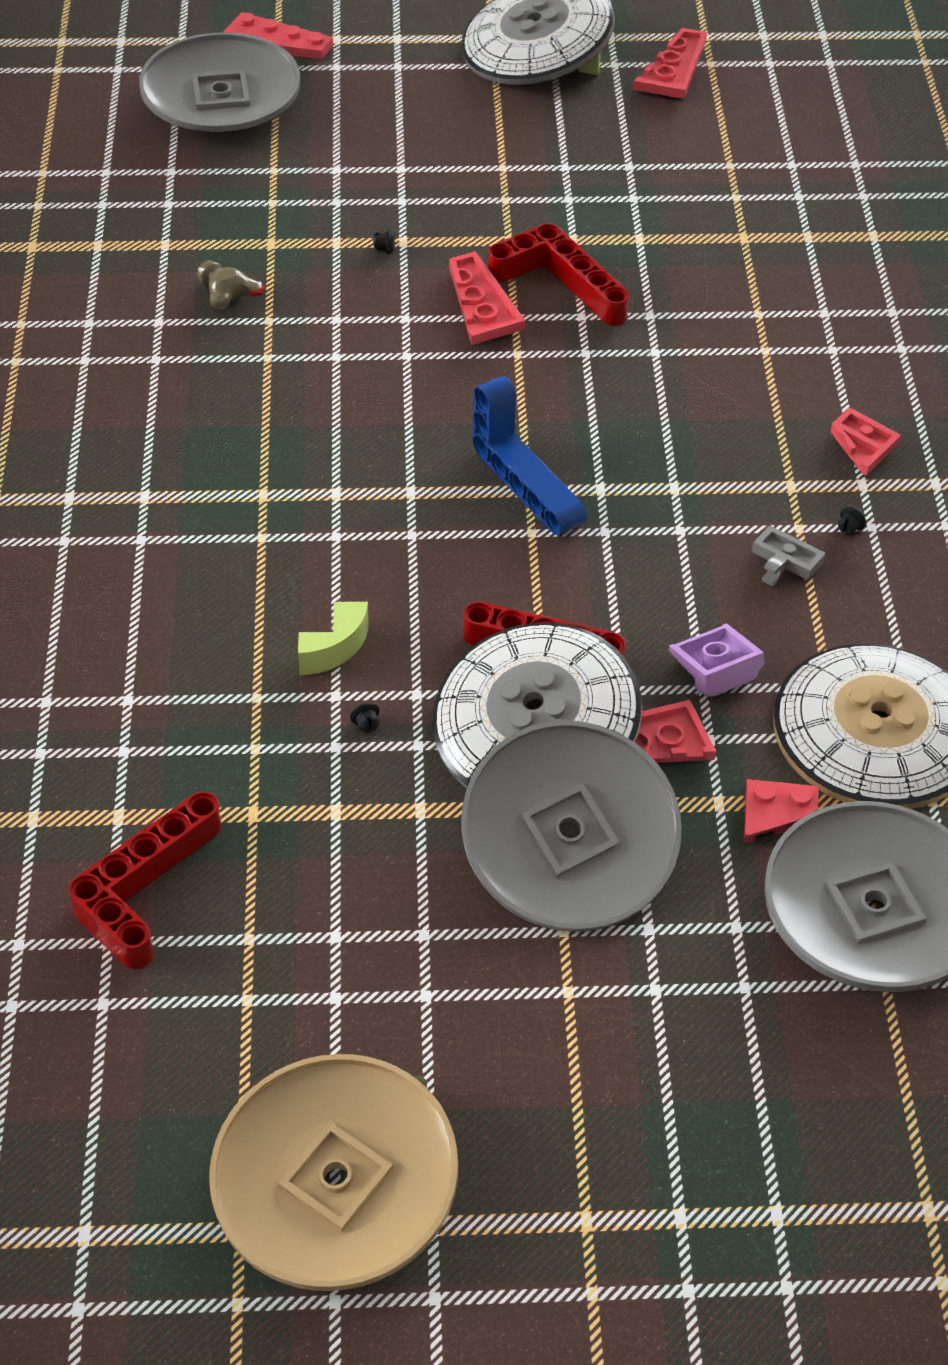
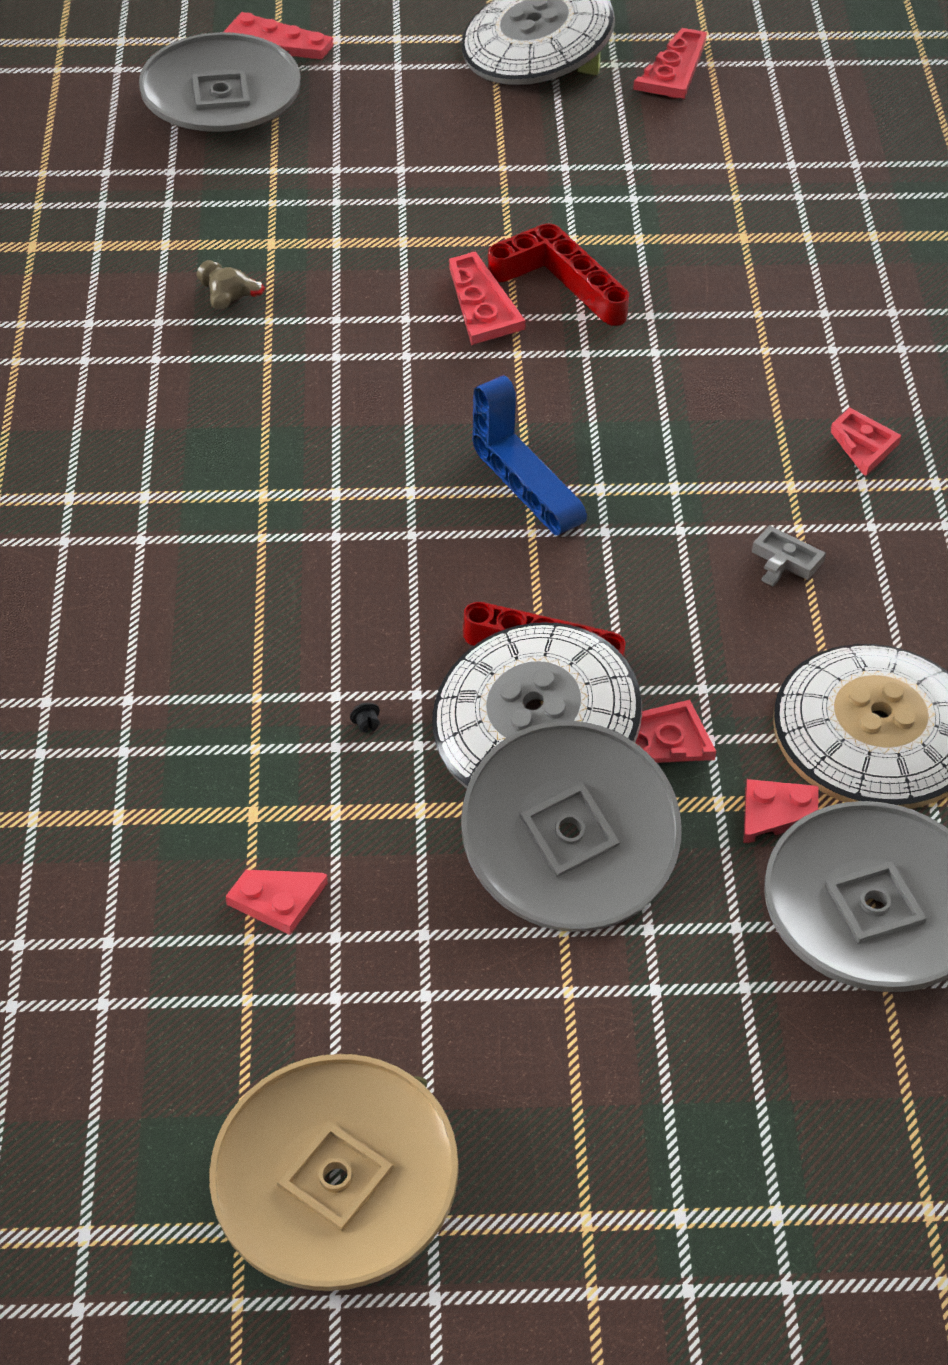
red beam [69,792,222,969] -> none
yellowish green brick [298,602,368,675] -> none
black piece [373,228,395,254] -> none
lavender slope [669,623,765,697] -> none
black piece [838,507,866,535] -> none
none -> coral wing [226,870,328,935]

